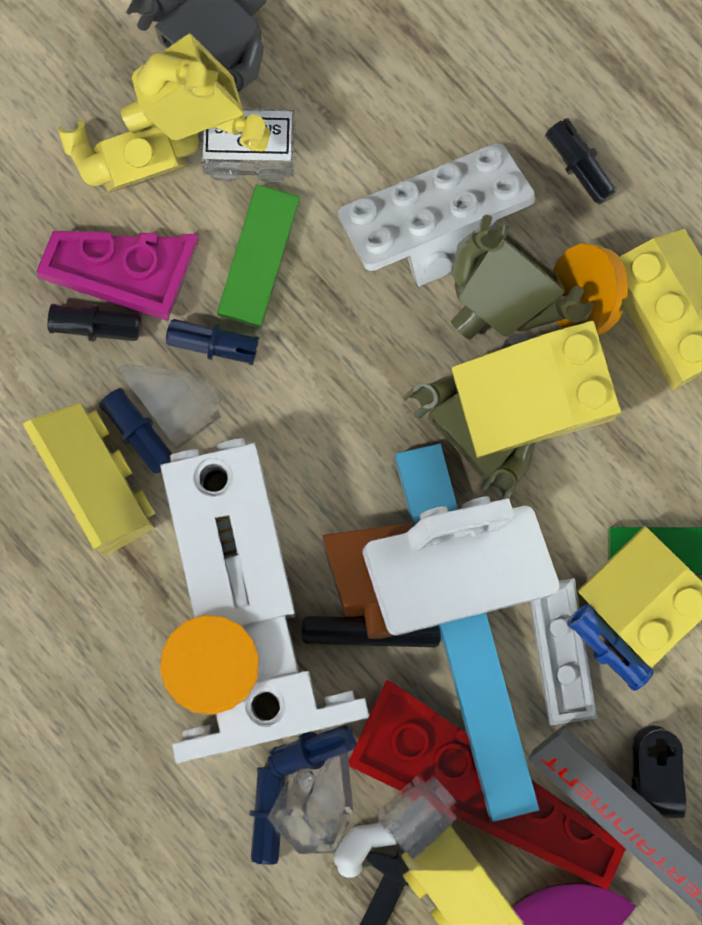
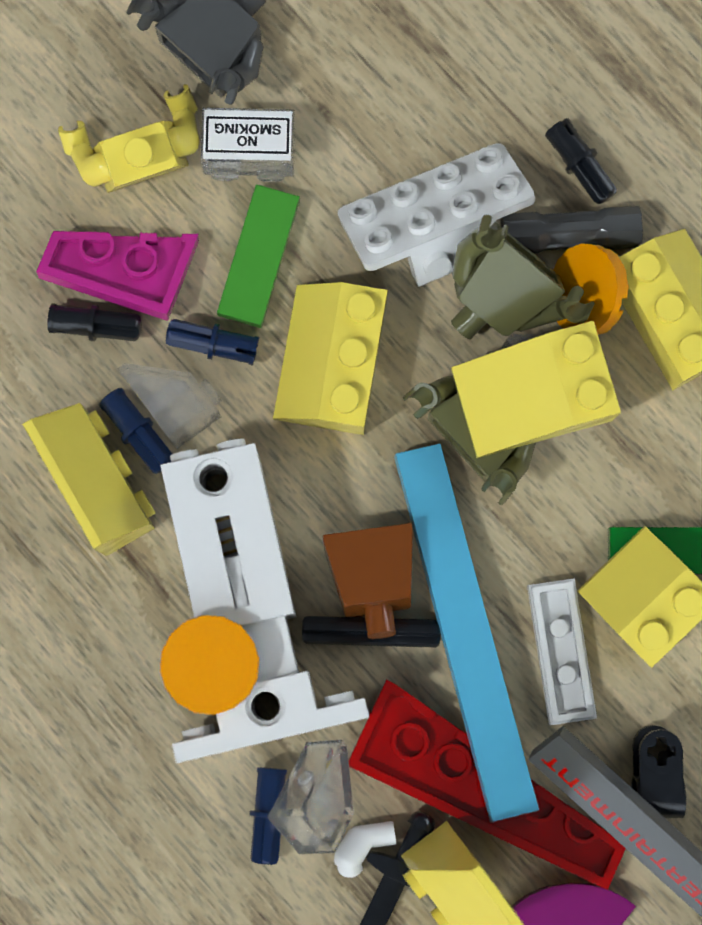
light yellow torso [120,33,271,151] -> none
dark blue axle [268,725,357,777] -> none
white bracket [363,496,560,635] -> none
clear brick [377,774,457,859] -> none
blue pin [567,604,654,691] -> none
none -> light yellow slope [273,282,388,435]
none -> dark grey axle [500,206,643,254]

